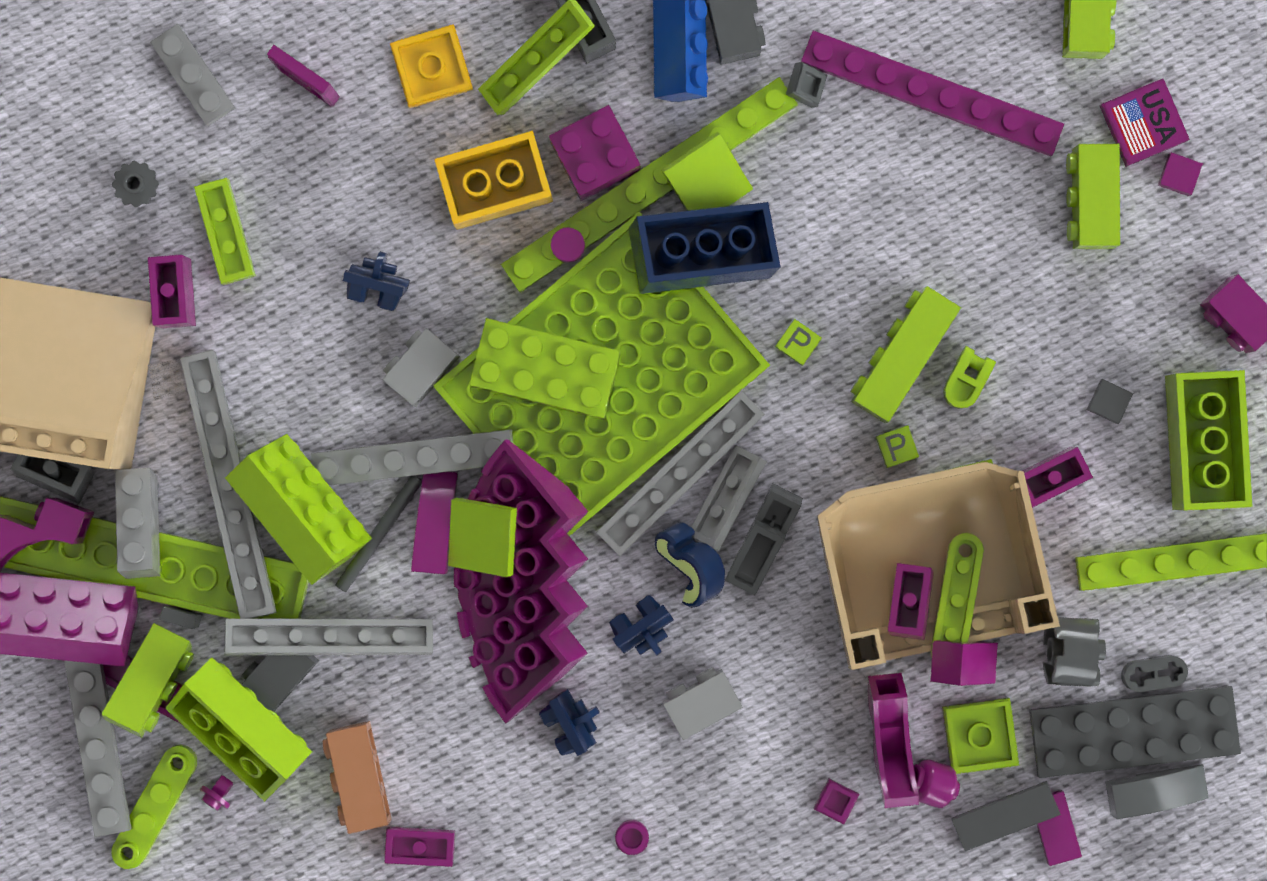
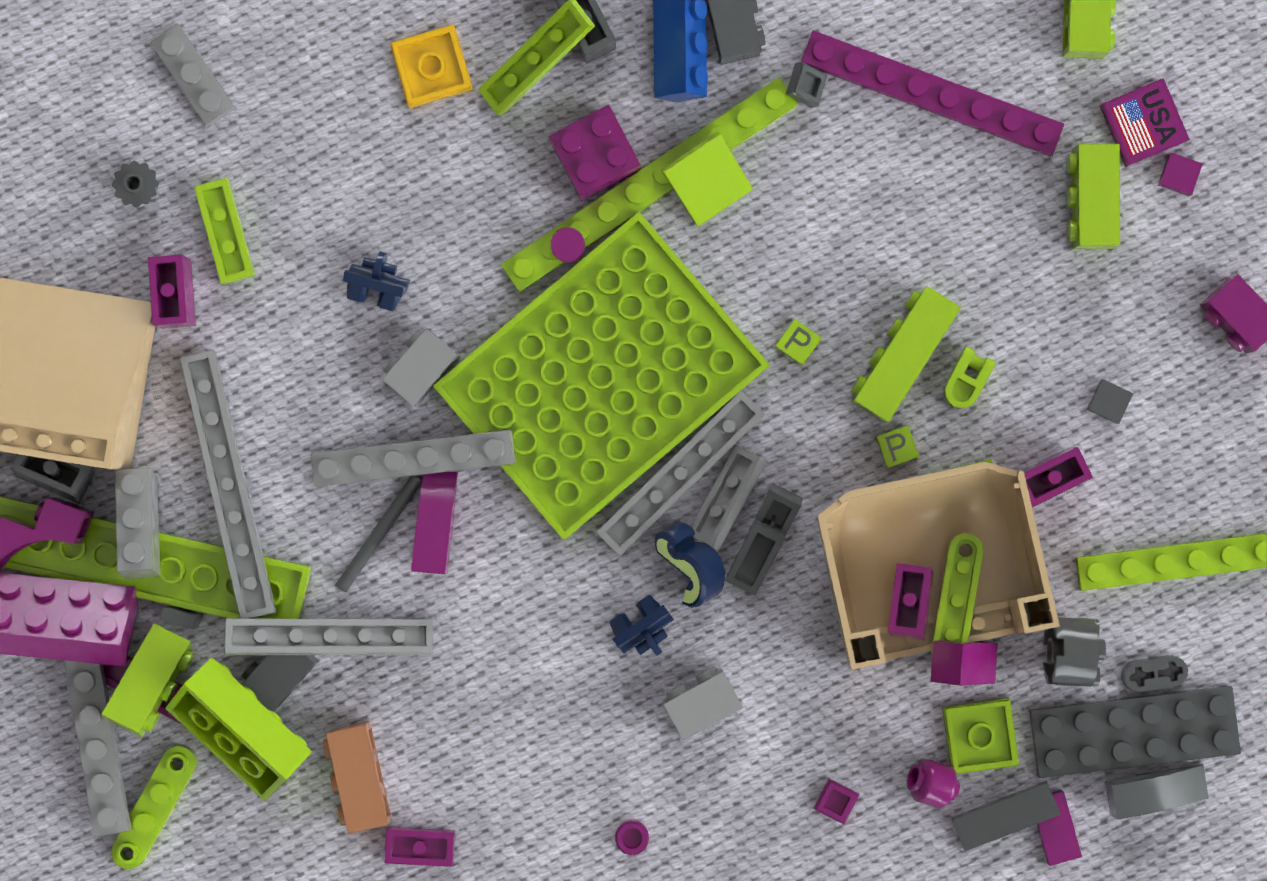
magenta plate [200,775,233,811] -> none
lime brick [225,434,372,585] -> none
magenta tile [267,44,340,107] -> none
yellow brick [434,130,553,230] -> none
lime tile [448,498,517,577] -> none
magenta brick [454,439,588,724] -> none
lime brick [469,318,620,419] -> none
dark blue hips [539,689,600,756] -> none
dark blue brick [628,202,781,294] -> none
magenta arch [868,673,919,808] -> none
lime brick [1165,370,1253,511] -> none

